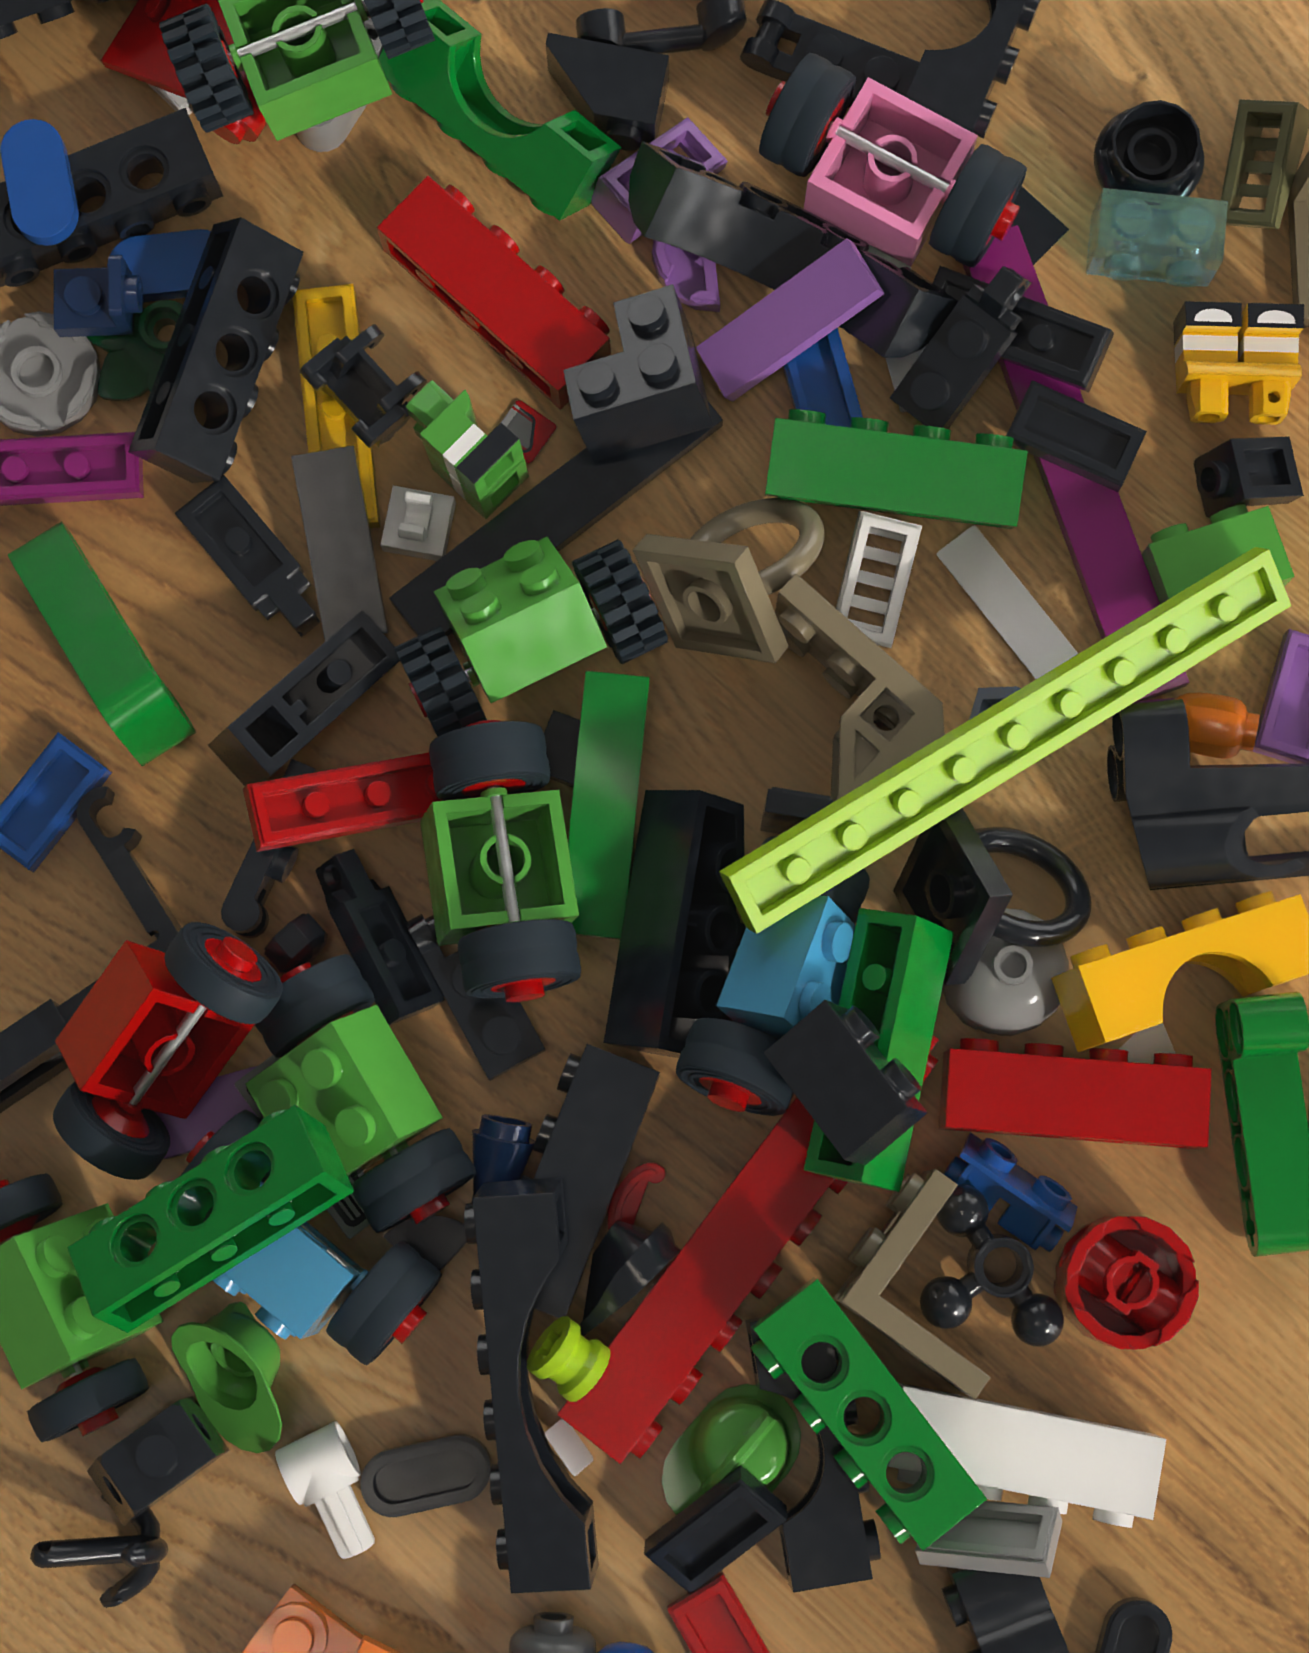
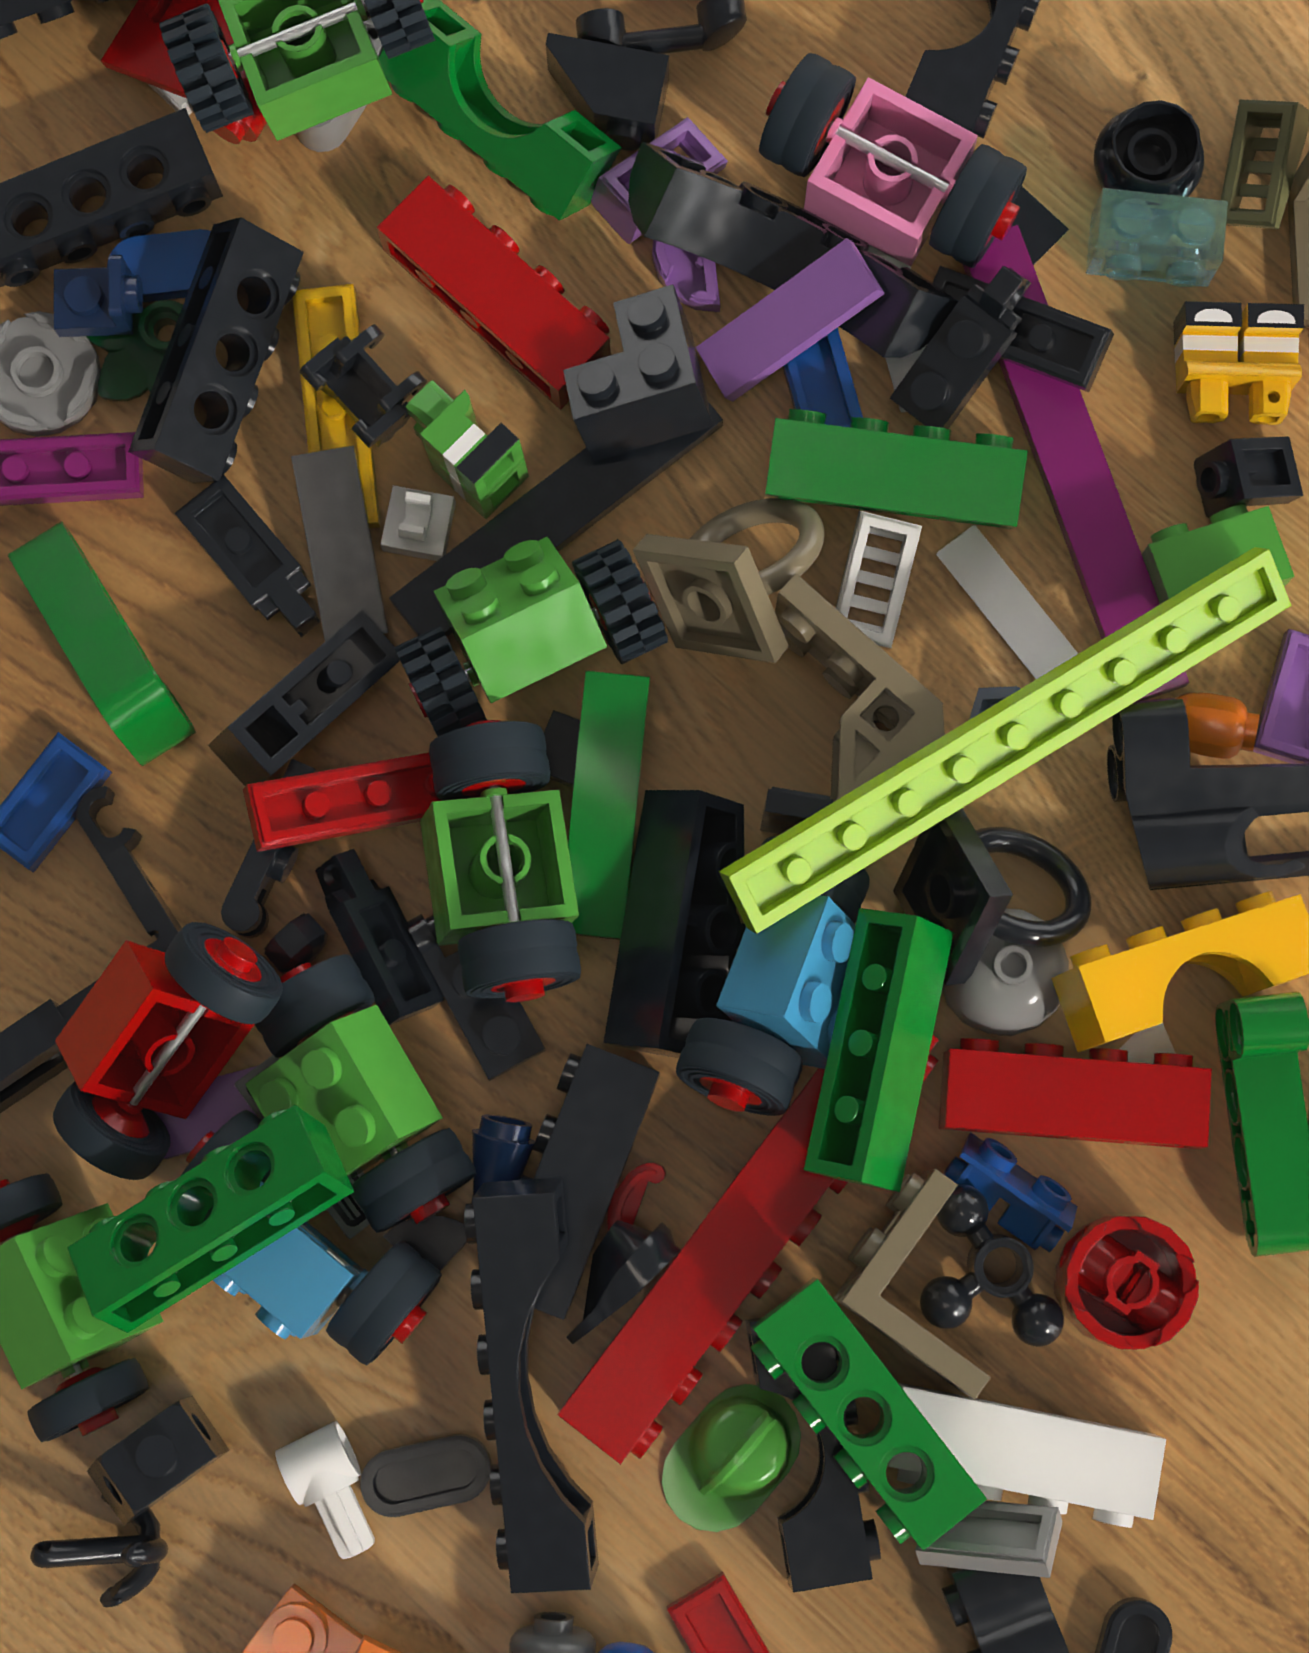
blue tile [0,119,79,246] -> none
bright green piece [171,1302,282,1453] -> none
sticker [501,400,557,463] -> none
lime wheel [527,1316,610,1402] -> none
white sticker [545,1419,593,1476] -> none
black tile [644,1465,787,1594] -> none
black plate [740,0,920,108] -> none
black brick [764,1000,928,1165] -> none
black tile [1006,380,1147,492] -> none

